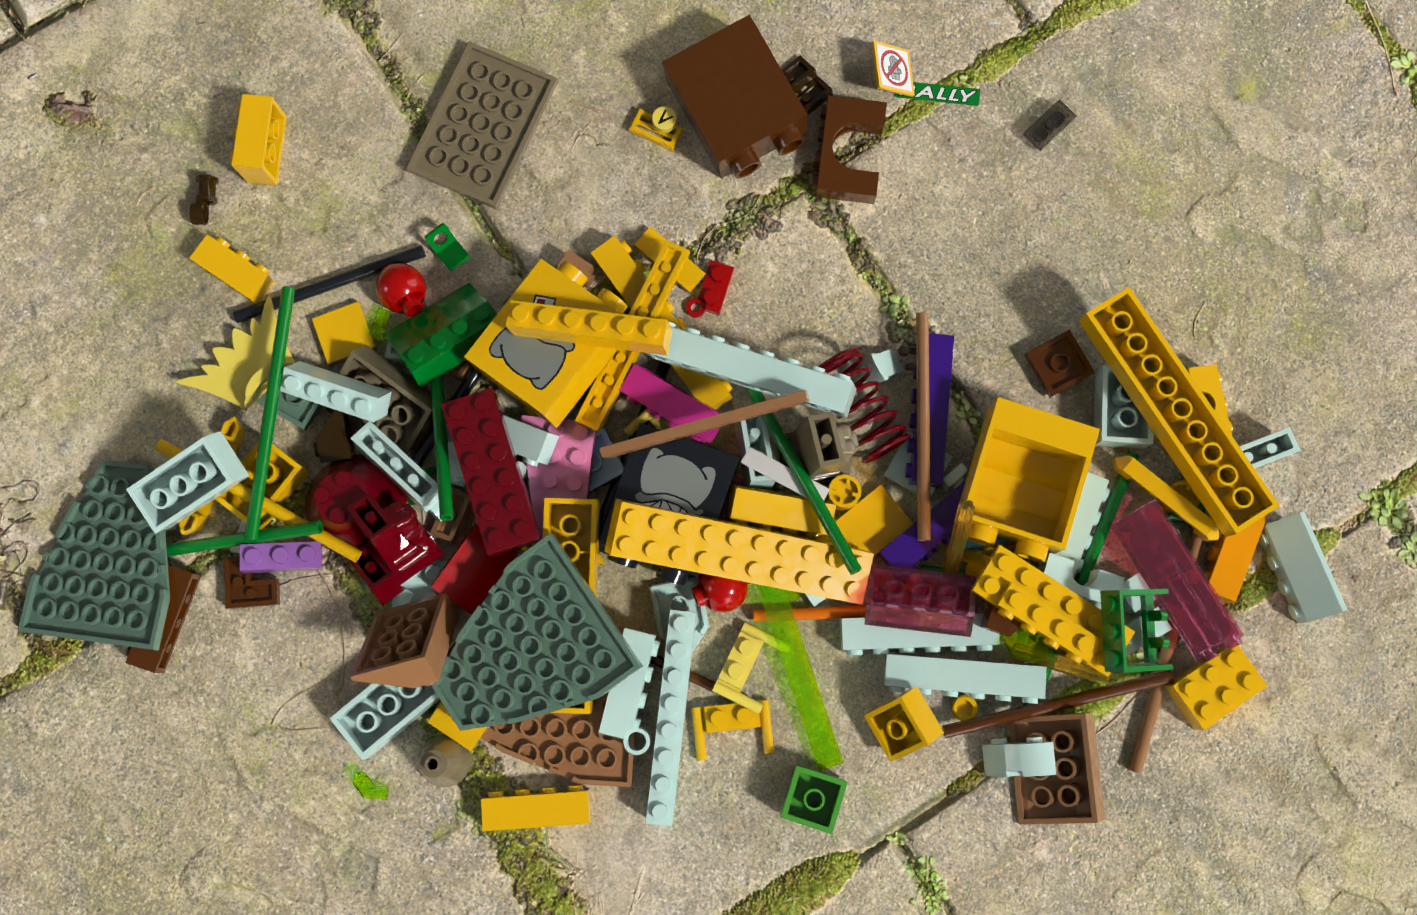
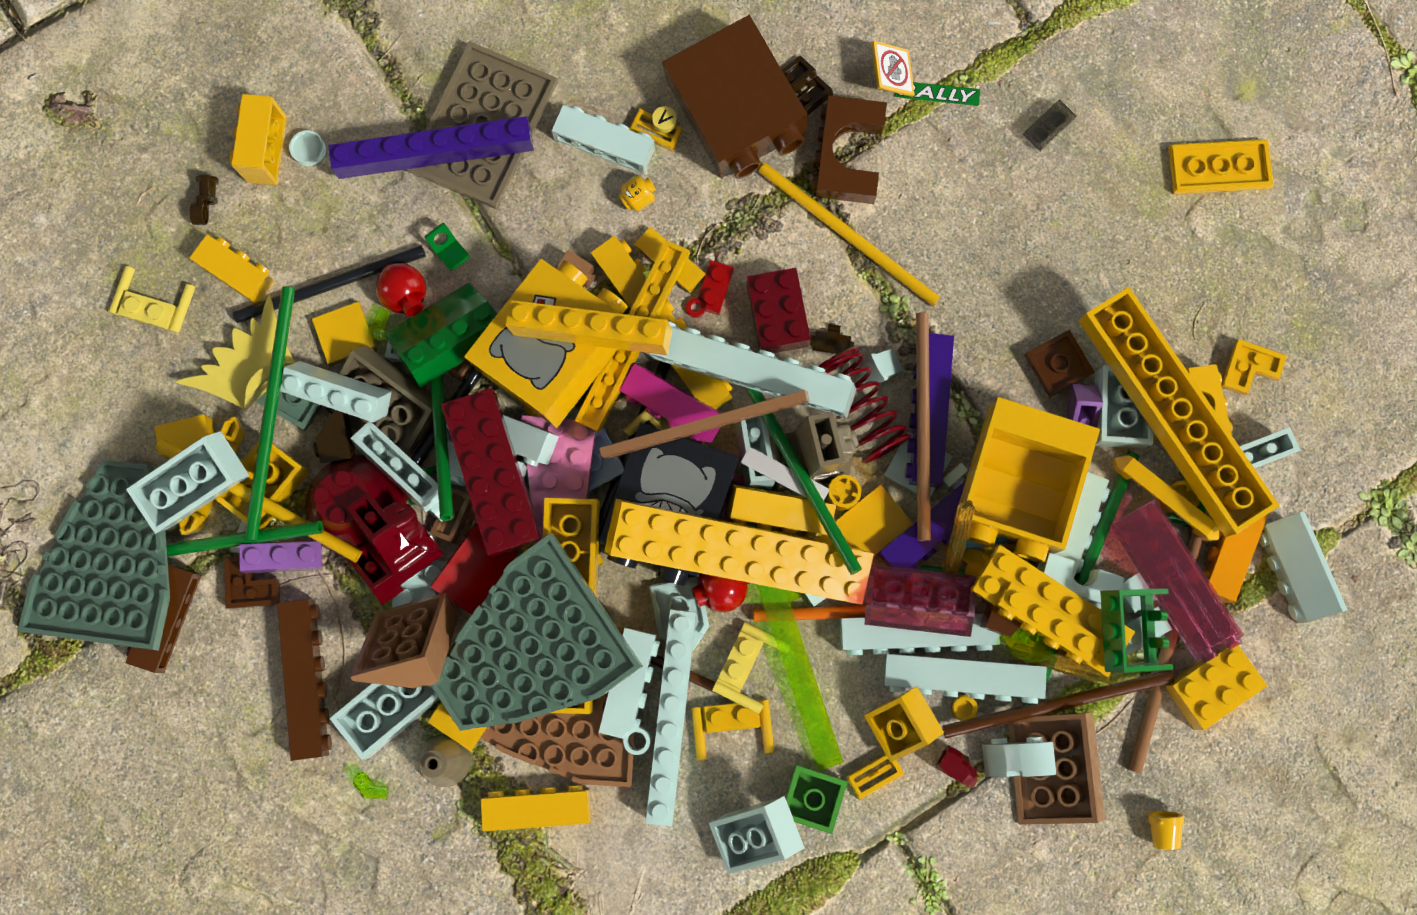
none -> light yellow plate [108,266,196,334]
none -> yellow brick [154,414,215,460]
none -> reddish brown brick [277,599,332,761]
none -> light aqua piece [289,130,326,166]
none -> dark purple brick [328,116,534,179]
none -> light aqua brick [552,105,655,174]
none -> yellow head [619,175,657,212]
none -> light aqua brick [709,796,804,874]
none -> dark red brick [746,268,811,353]
none -> yellow piece [759,162,941,307]
none -> dark brown piece [810,324,854,354]
none -> yellow tile [845,753,904,800]
none -> dark red rock [935,745,978,788]
none -> medium lavender slope [1067,384,1103,428]
none -> yellow piece [1148,811,1184,850]
none -> yellow tile [1168,139,1274,194]
none -> yellow plate [1221,339,1287,396]

